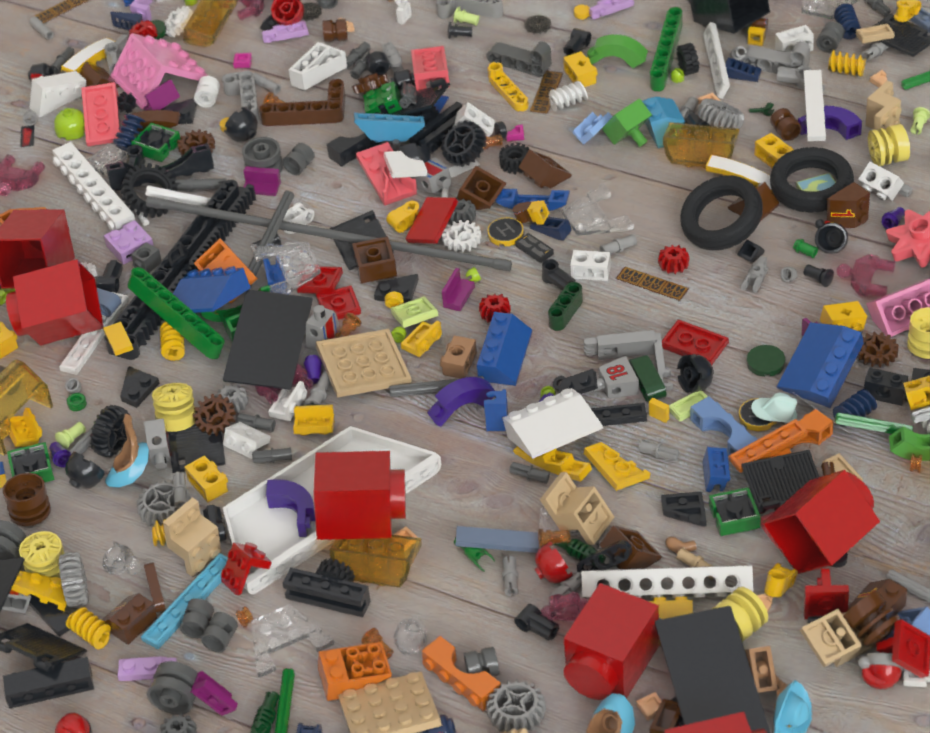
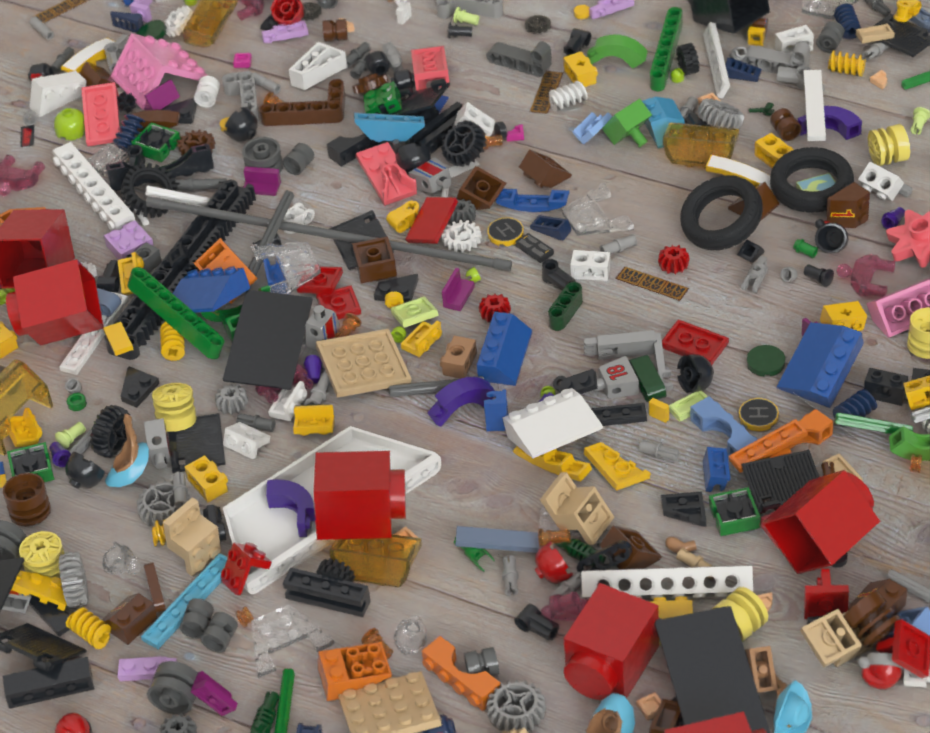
red gear [129,20,158,38] -> none
reddish brown gear [193,394,236,436] -> none
dark grey axle [252,447,292,463] -> none
white tile [384,151,427,178] -> none
dark grey hinge [399,81,417,108] -> none
yellow beam [487,62,528,111] -> none
black tyre [499,143,529,174] -> none
dark grey axle [509,462,550,484] -> none
leg [512,200,549,225] -> none
light aqua piece [751,392,797,423] -> none
yellow piece [764,562,798,597] -> none
reddish brown gear [858,331,899,368] -> none
tan bracket [865,80,901,131] -> none
none -> yellow bracket [118,252,144,295]

